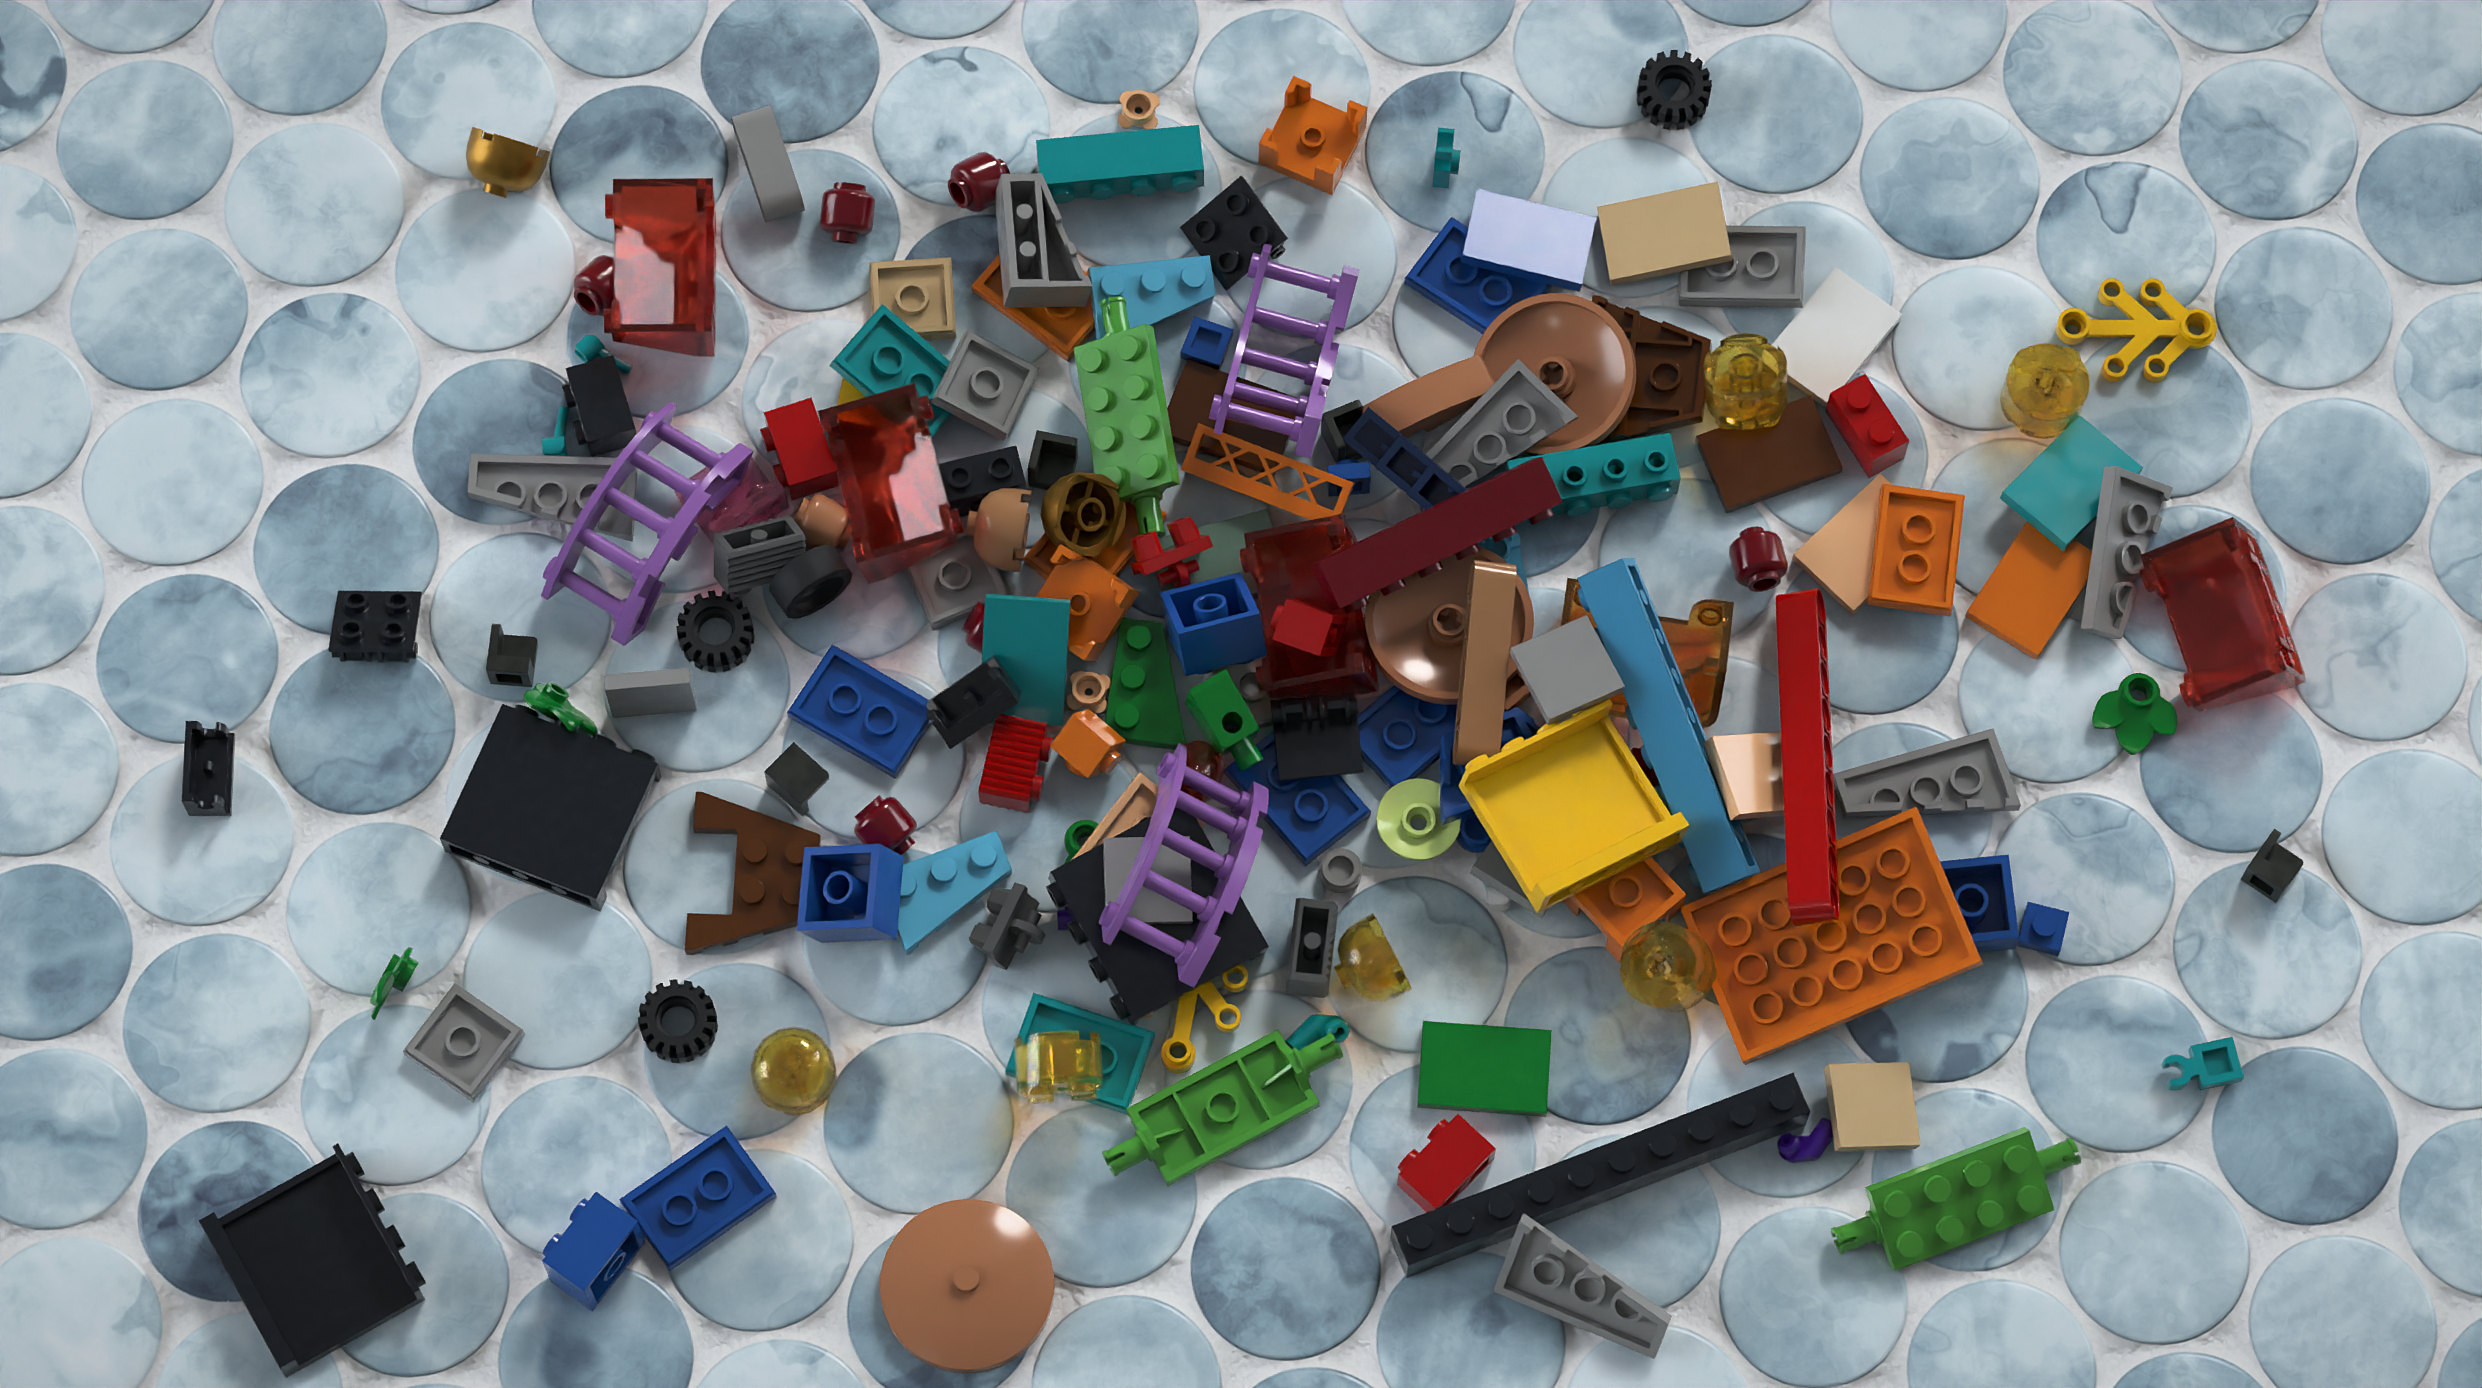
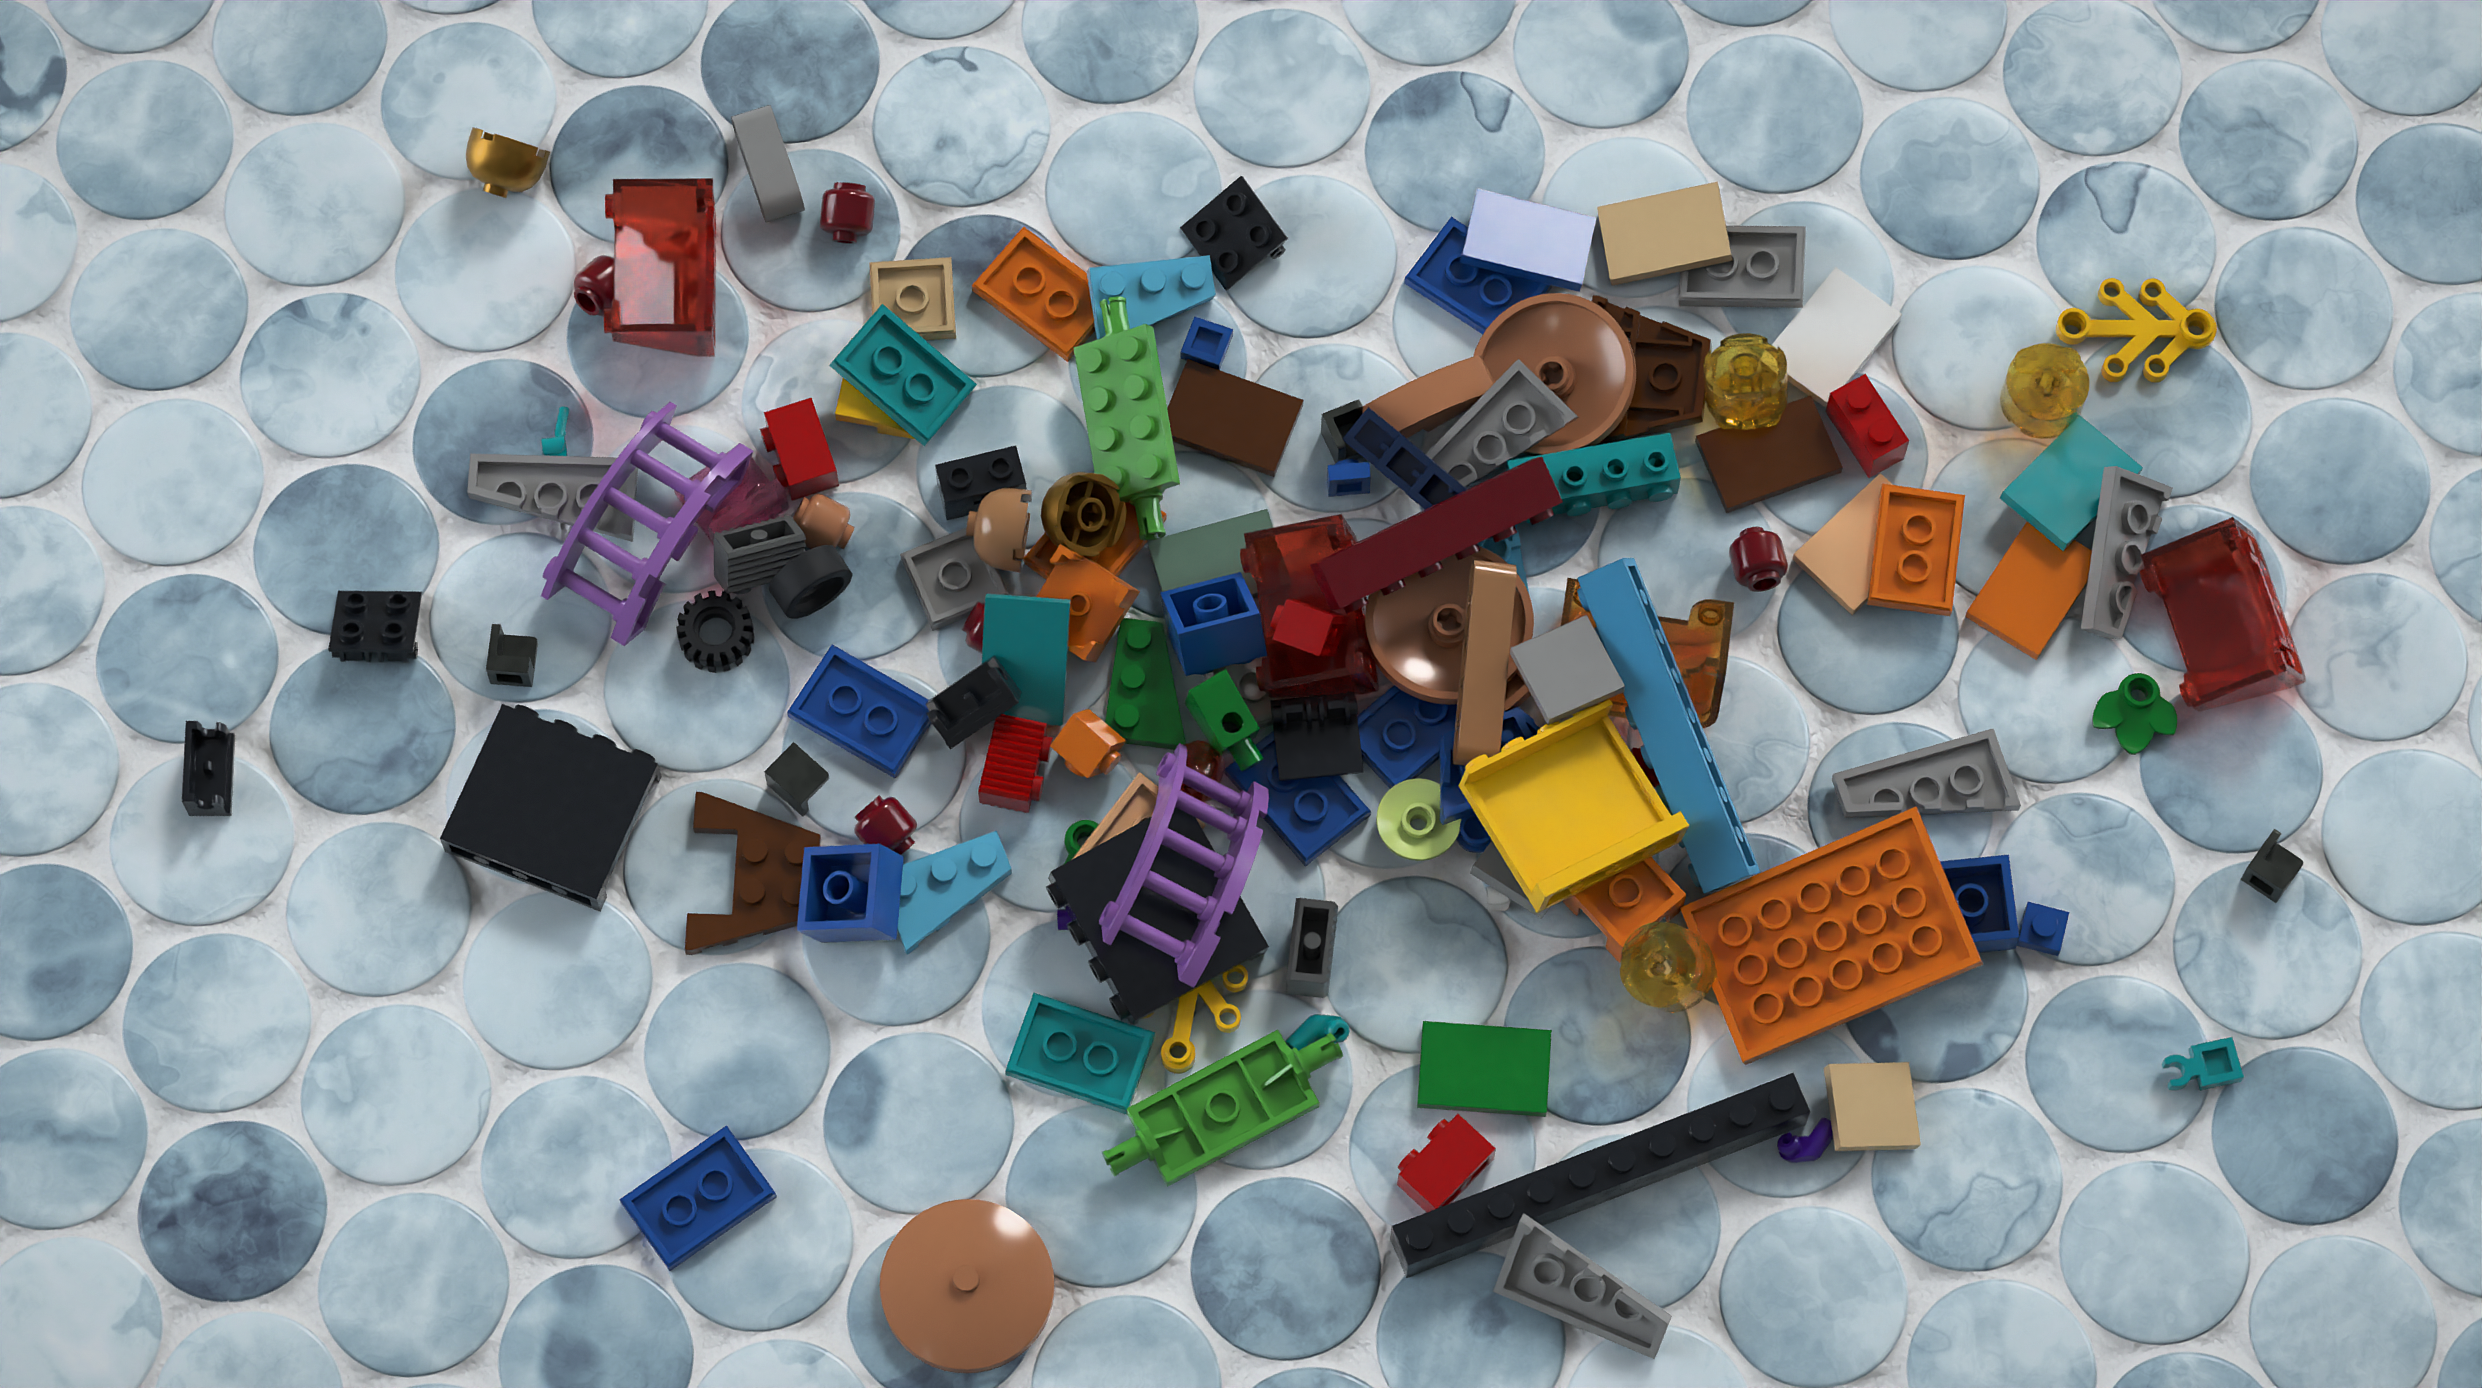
black panel [199,1143,426,1378] -> none
green plate [370,947,419,1020] -> none
light grey tile [403,983,525,1102] -> none
green plate [524,682,598,736] -> none
blue brick [542,1192,645,1311] -> none
black brick [561,355,637,457] -> none
teal hand [575,335,633,374] -> none
light grey tile [604,668,697,718] -> none
black tyre [638,979,718,1063] -> none
clear yellow cylinder [750,1026,837,1116] -> none
clear red windscreen [818,383,964,584] -> none
light grey tile [930,329,1040,441] -> none
dark red head [948,152,1010,212] -> none
dark grey hips [969,882,1046,970] -> none
light grey wedge [995,174,1093,307] -> none
clear yellow brick [1014,1031,1104,1104] -> none
pearl dark grey panel [1028,430,1078,490] -> none
teal brick [1036,125,1204,204] -> none
light nougat plate [1066,670,1111,714] -> none
light grey tile [1103,836,1193,925] -> none
light nougat plate [1118,90,1160,130] -> none
red hips [1130,516,1213,588] -> none
orange fence [1181,423,1354,531] -> none
medium lavender fence [1209,244,1359,459] -> none
orange panel [1258,76,1368,195] -> none
light grey tile [1319,848,1362,893] -> none
clear yellow cylinder [1334,913,1412,1001] -> none
teal plate [1432,127,1461,188] -> none
black tyre [1636,50,1712,130] -> none
light nougat tile [1703,732,1784,820] -> none
red beam [1776,588,1840,926] -> none
bright green plate [1831,1127,2081,1271] -> none

